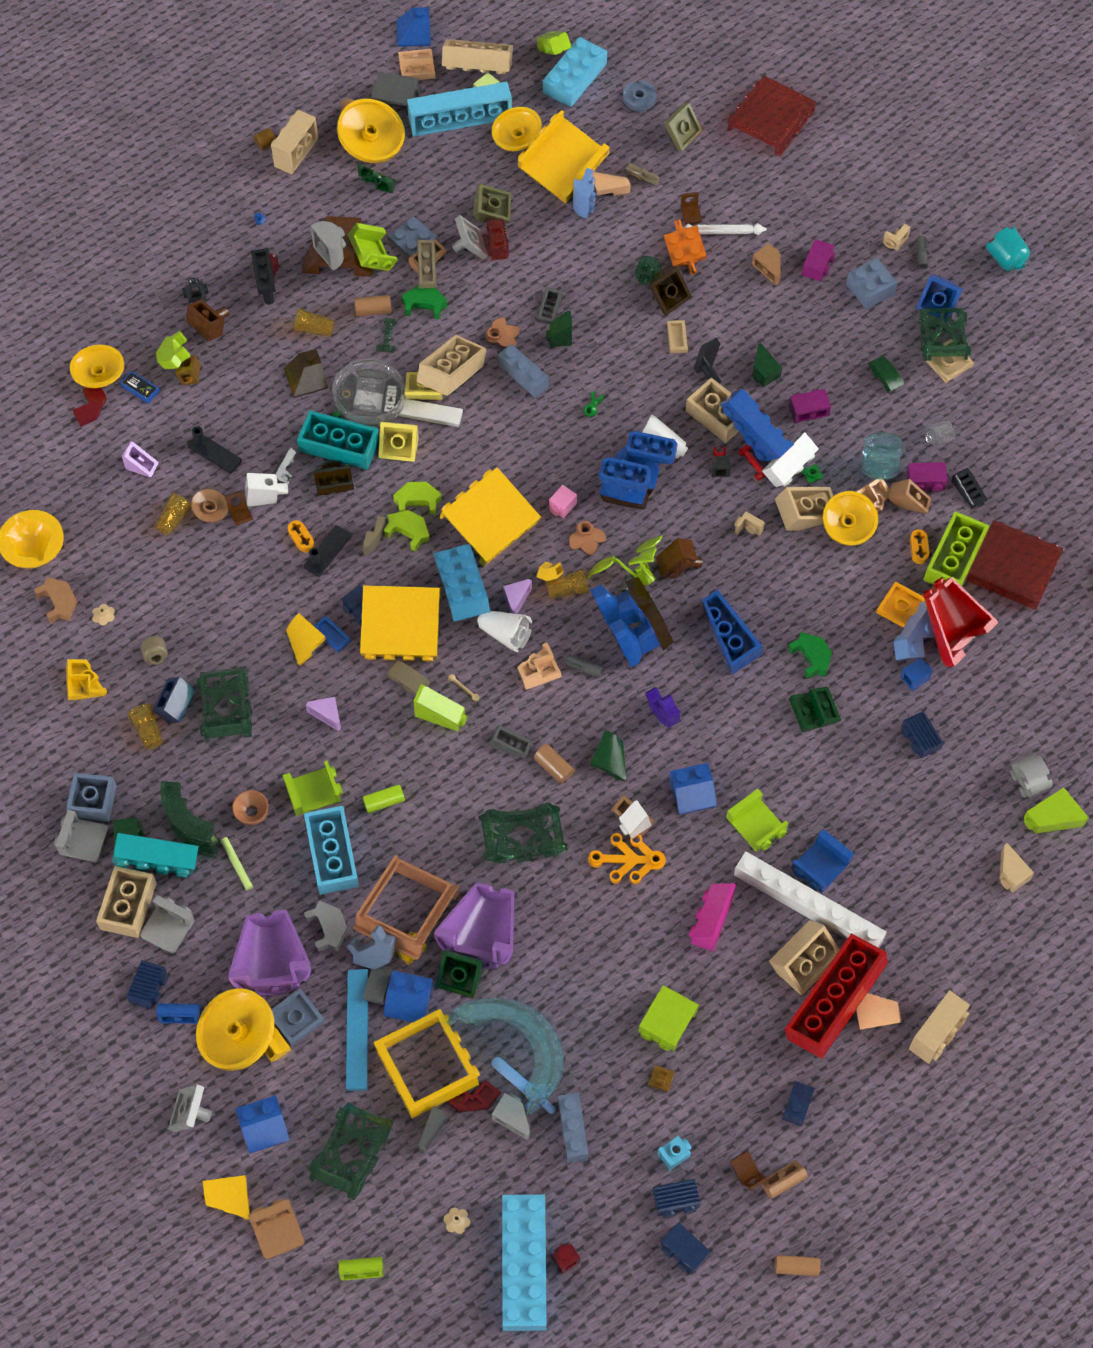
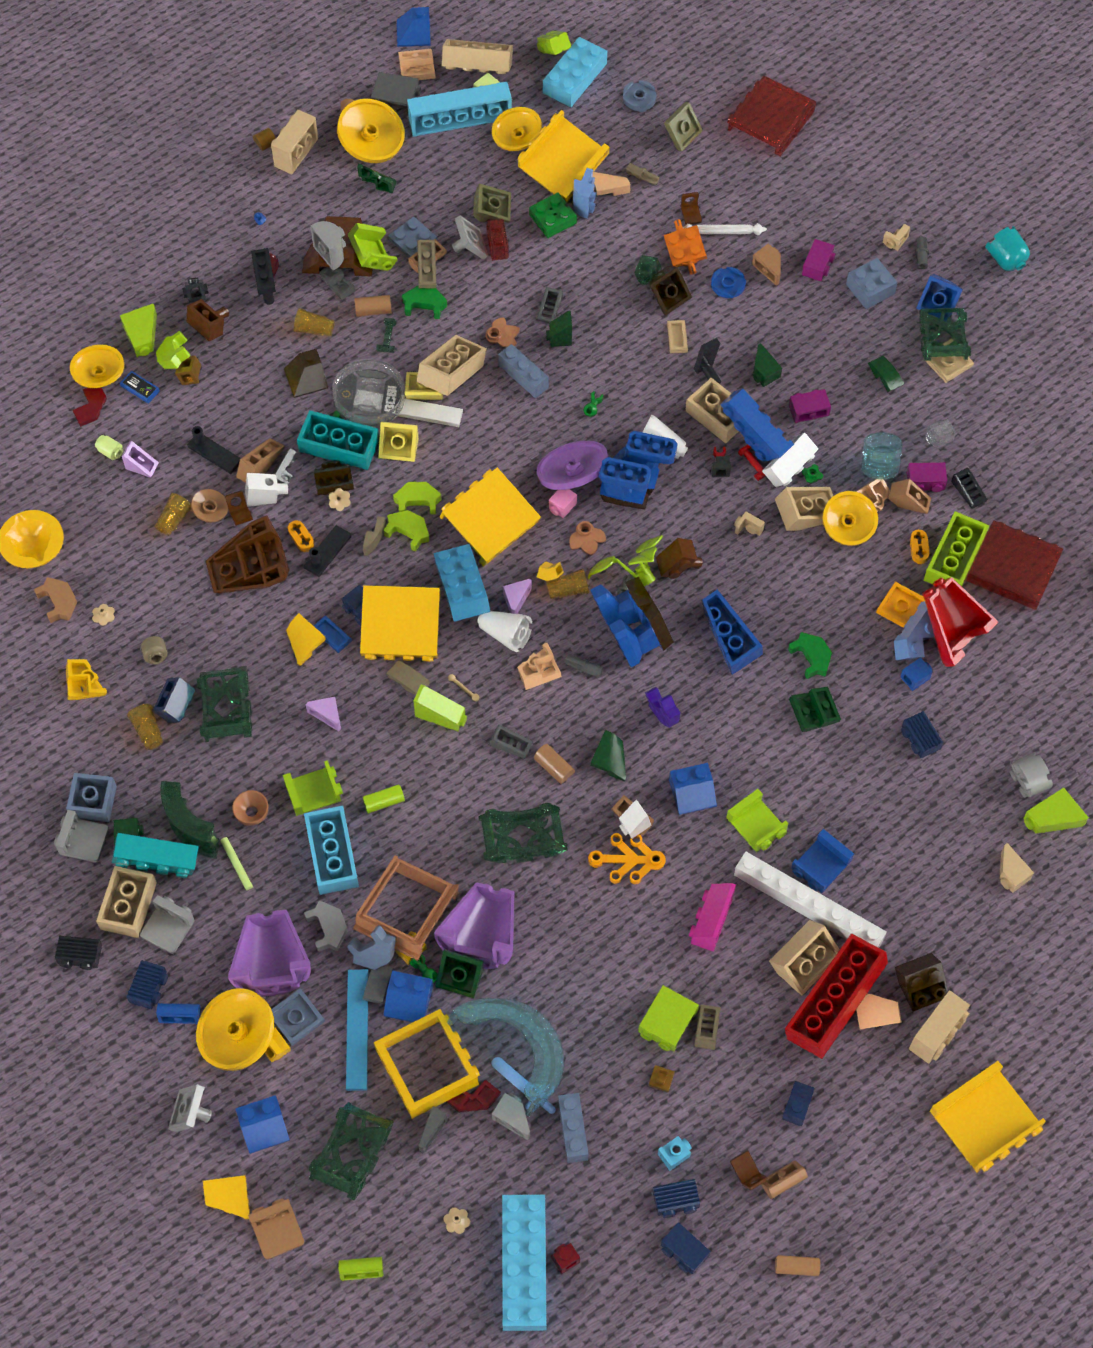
none -> black brick [55,935,102,970]
none -> yellowish green brick [95,435,123,460]
none -> lime slope [120,303,157,357]
none -> reddish brown wedge [205,515,289,593]
none -> medium nougat slope [236,438,285,483]
none -> dark grey slope [319,267,356,300]
none -> tan plant [328,488,351,511]
none -> green arm [410,955,438,983]
none -> green piece [529,192,577,239]
none -> medium lavender dish [537,441,609,490]
none -> dark tan slope [695,1005,721,1050]
none -> blue tile [711,267,746,298]
none -> dark brown slope [895,953,948,1012]
none -> yellow panel [930,1061,1046,1173]

